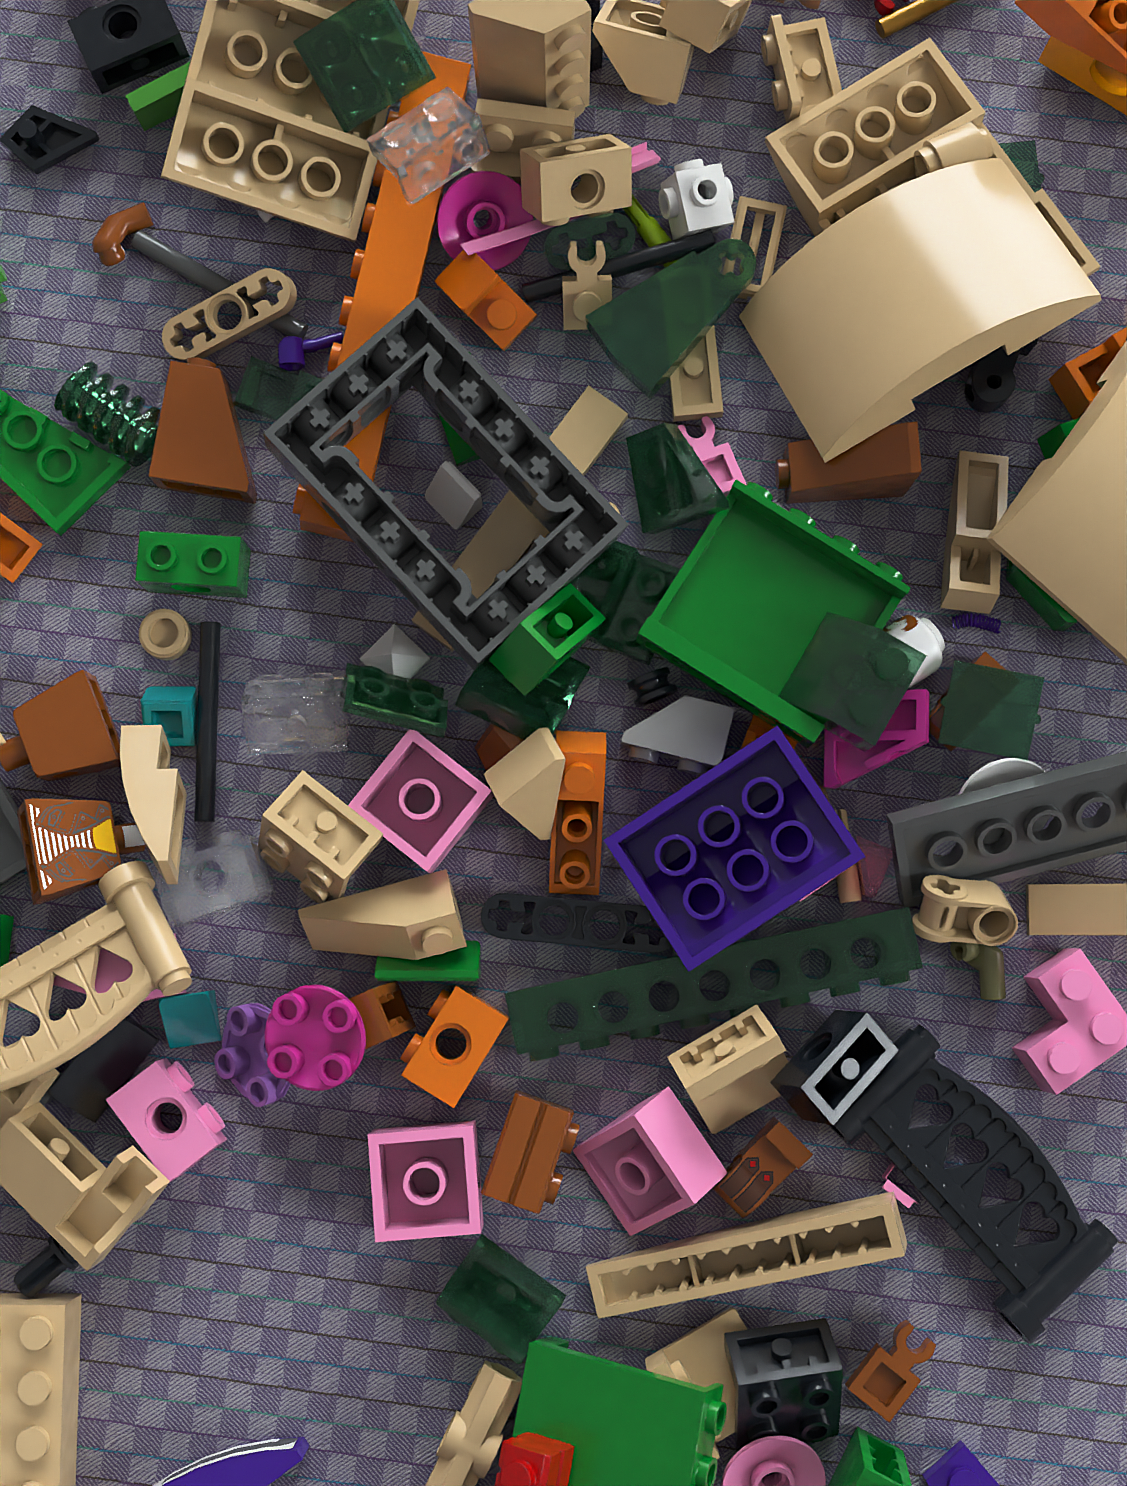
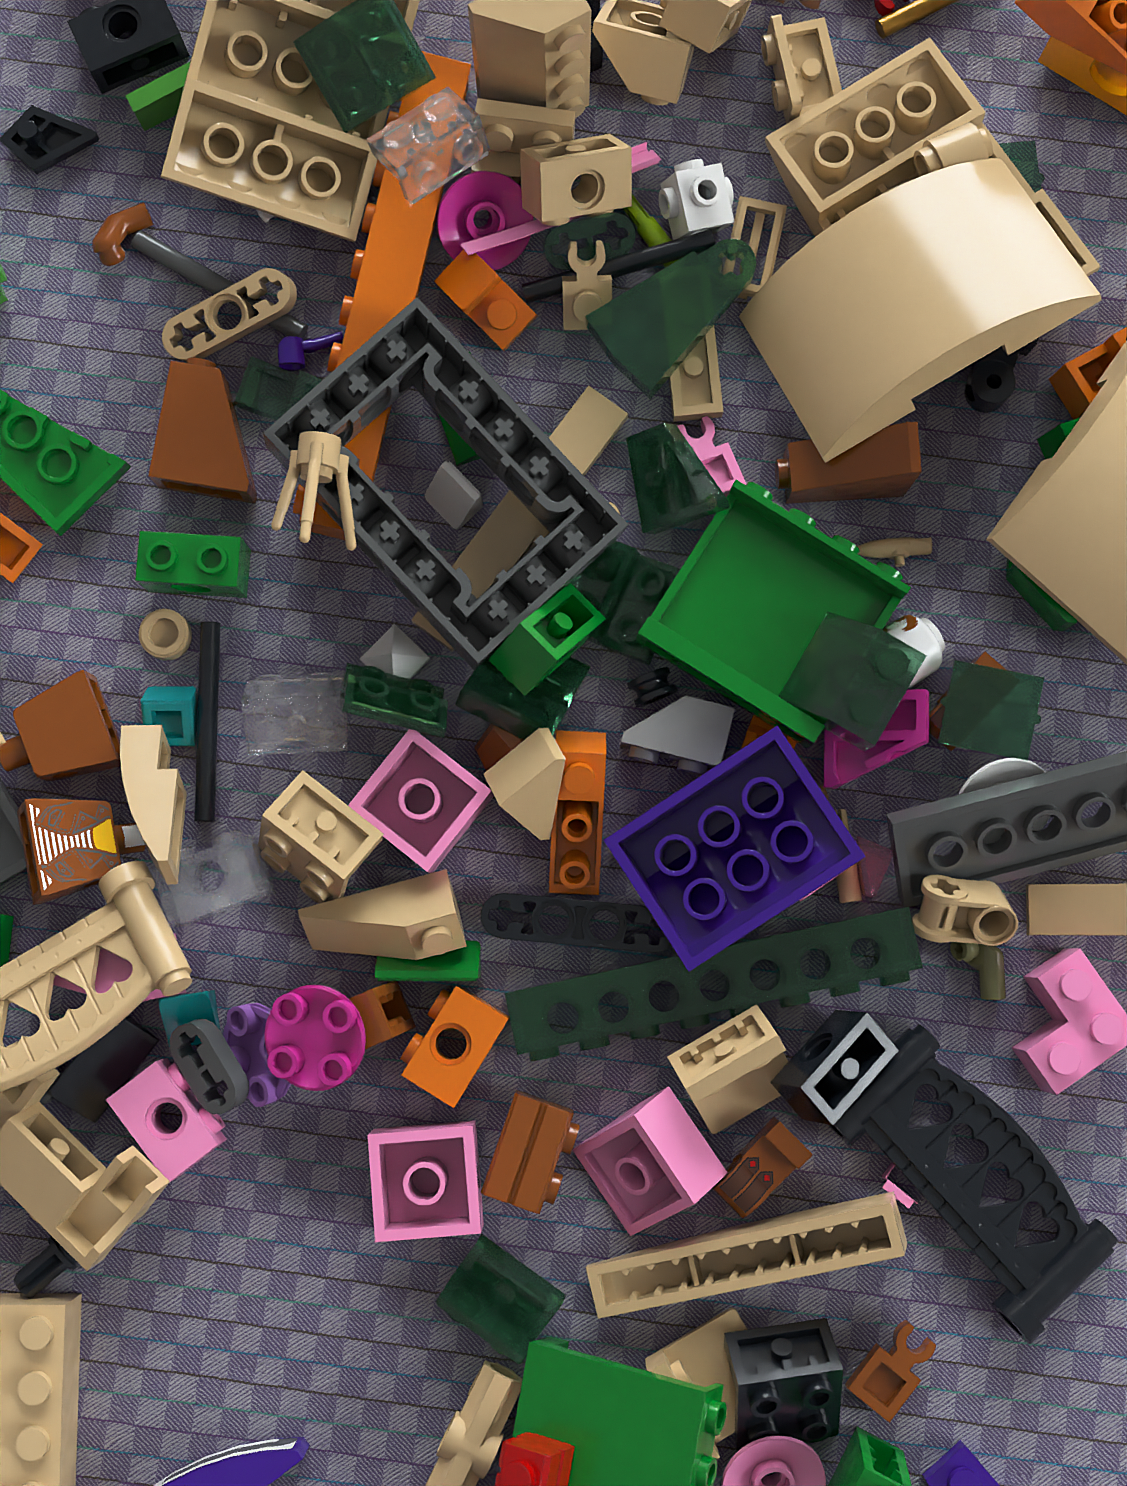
clear green piece [54,361,161,467] -> none
tan slope [940,450,1009,614] -> none
dark purple leg [952,612,1001,634] -> none
none -> dark grey beam [169,1019,249,1114]
none -> tan plant [271,431,356,551]
none -> tan helmet [857,537,932,567]

